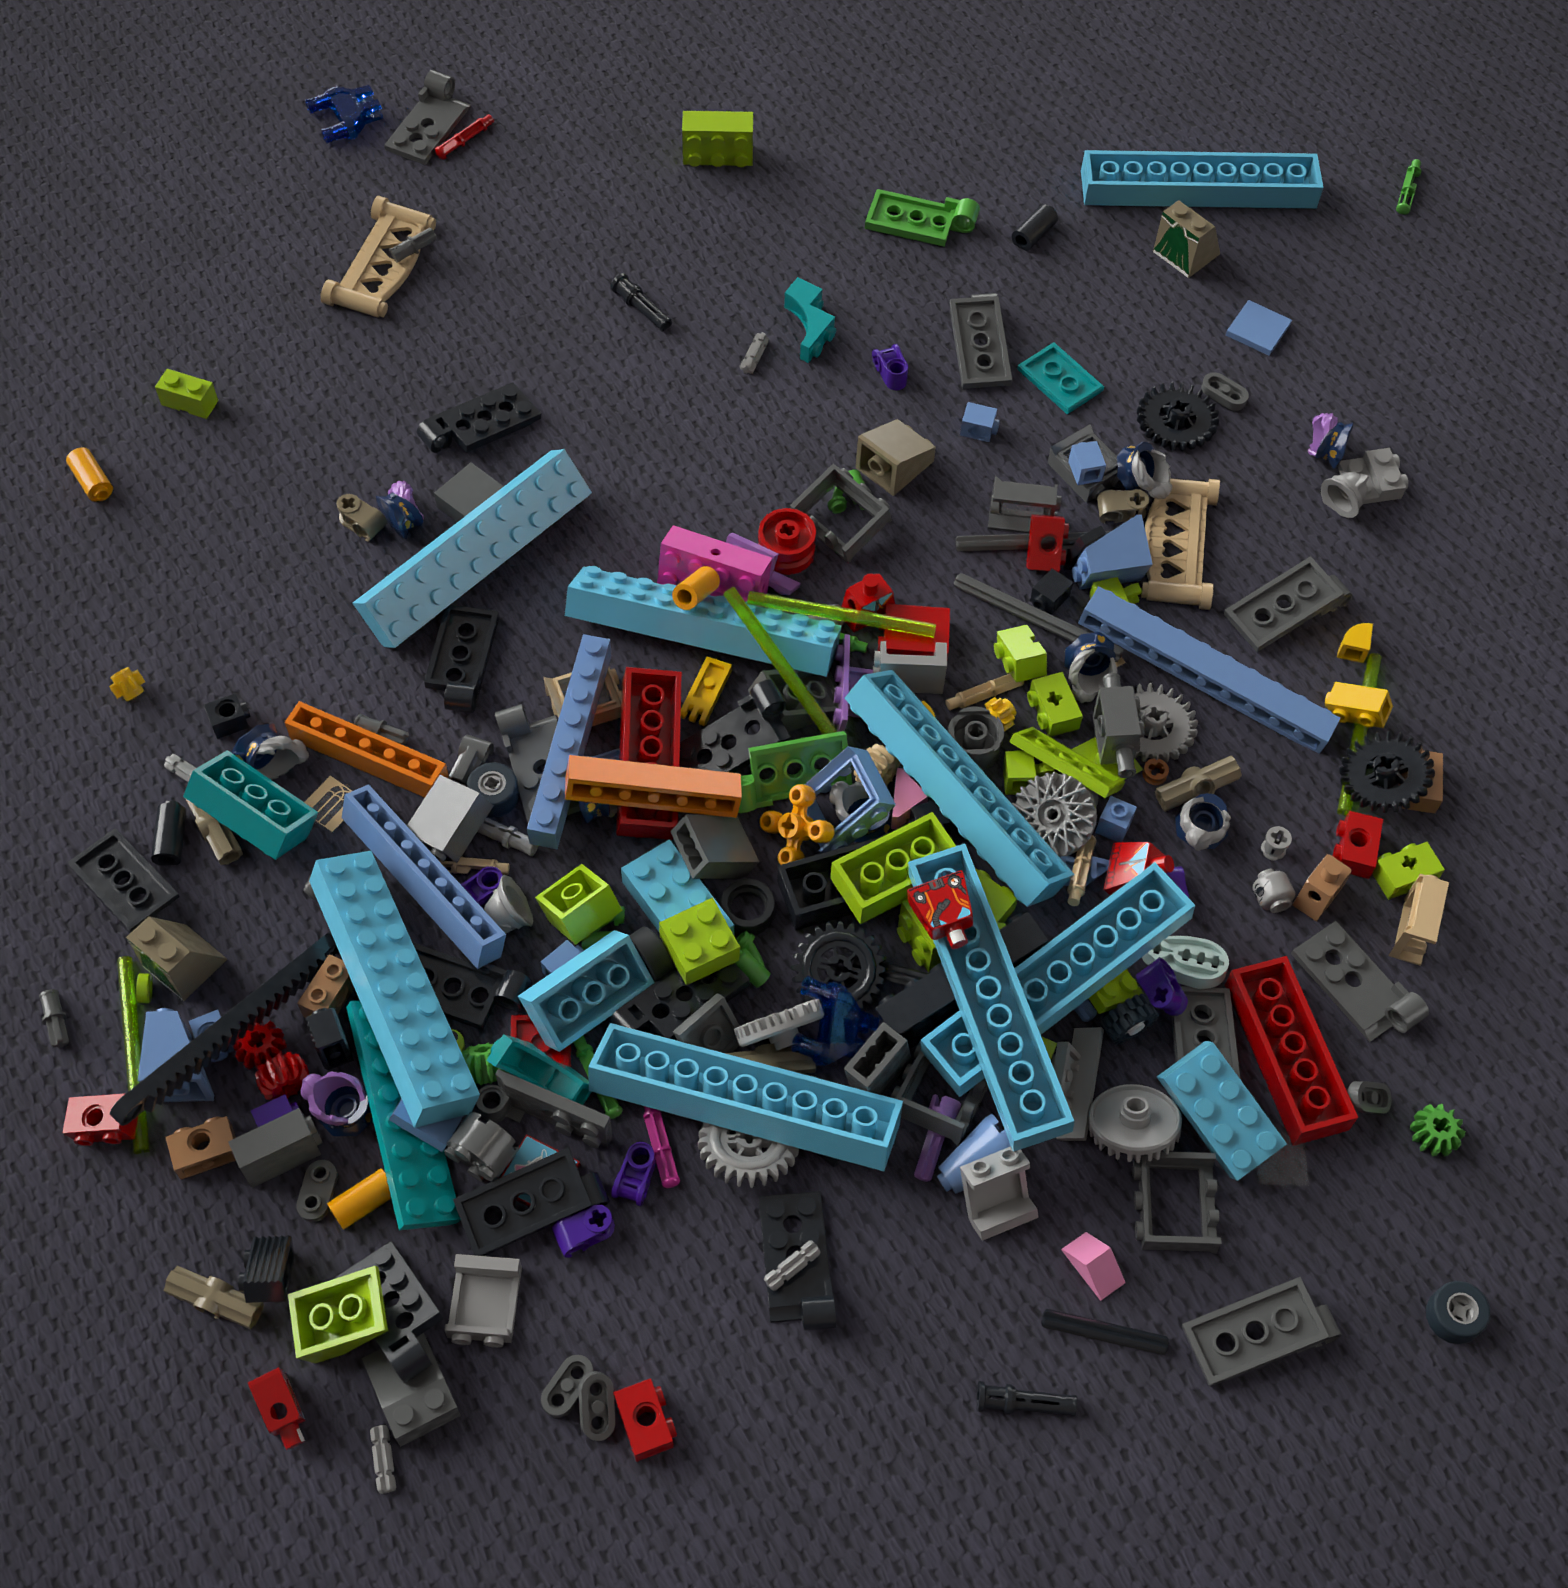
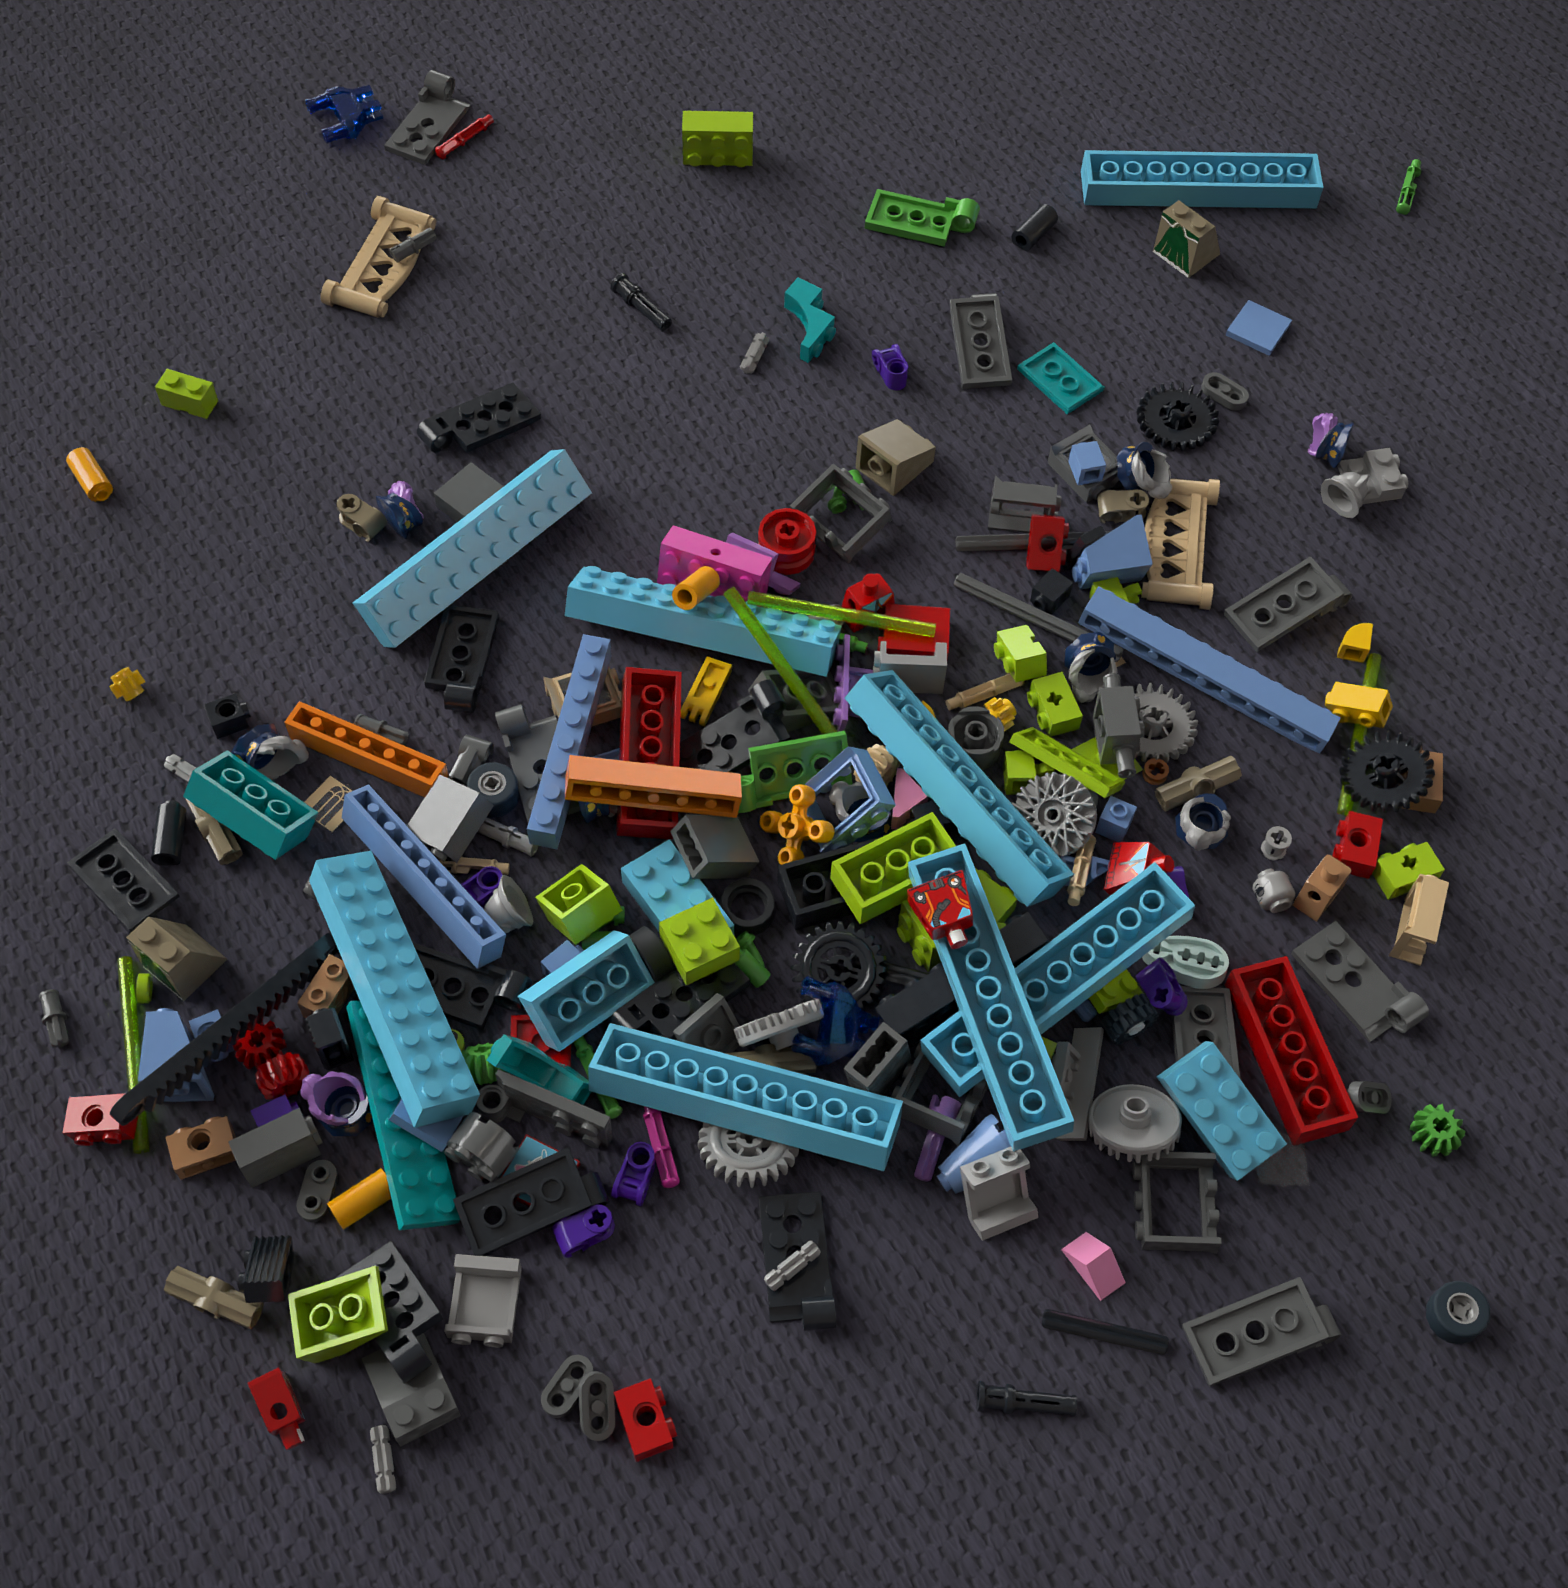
medium blue brick [960,402,1000,442] -> none

